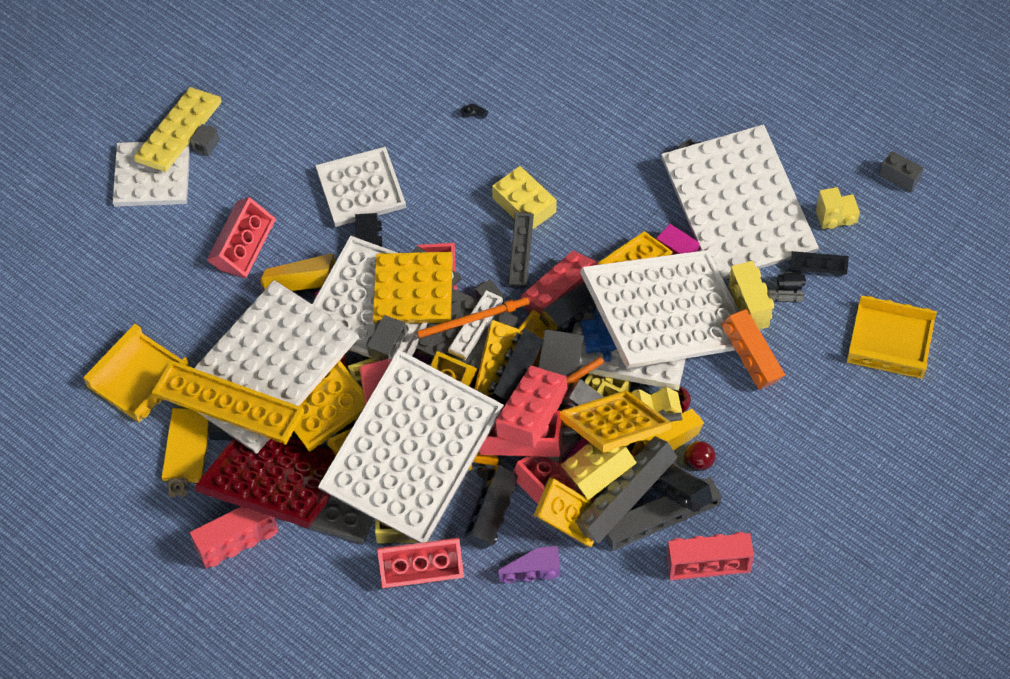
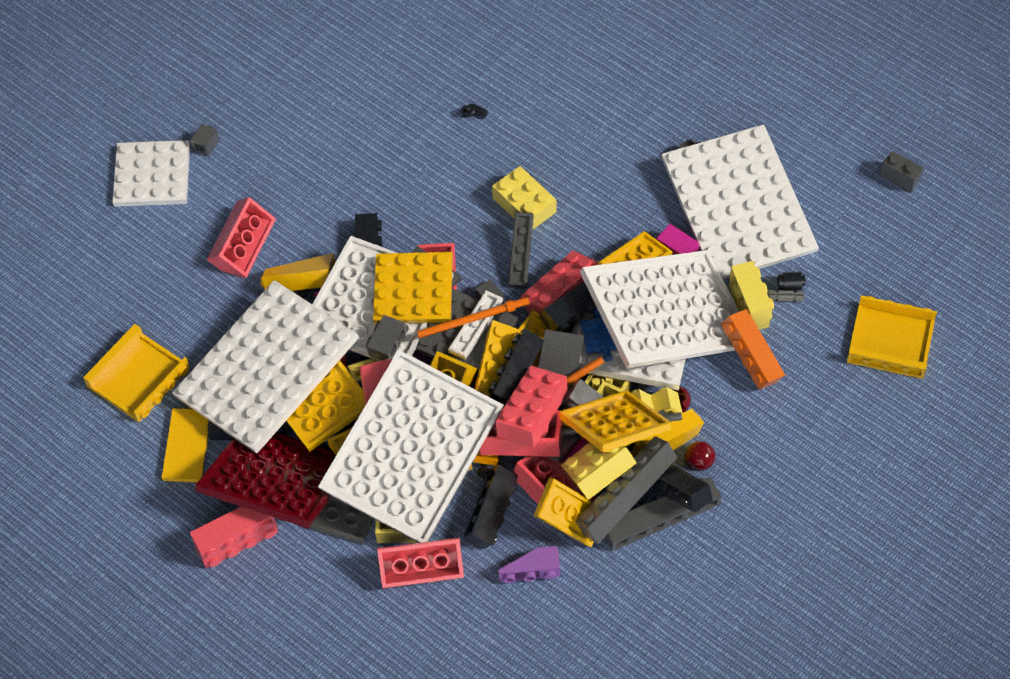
light yellow plate [134,87,222,172] -> none
yellow plate [152,360,305,445] -> none
dark tan plate [168,477,188,498] -> none
white plate [316,147,406,227] -> none
coral brick [666,532,754,580] -> none
black plate [790,251,849,275] -> none
light yellow brick [816,187,860,229] -> none

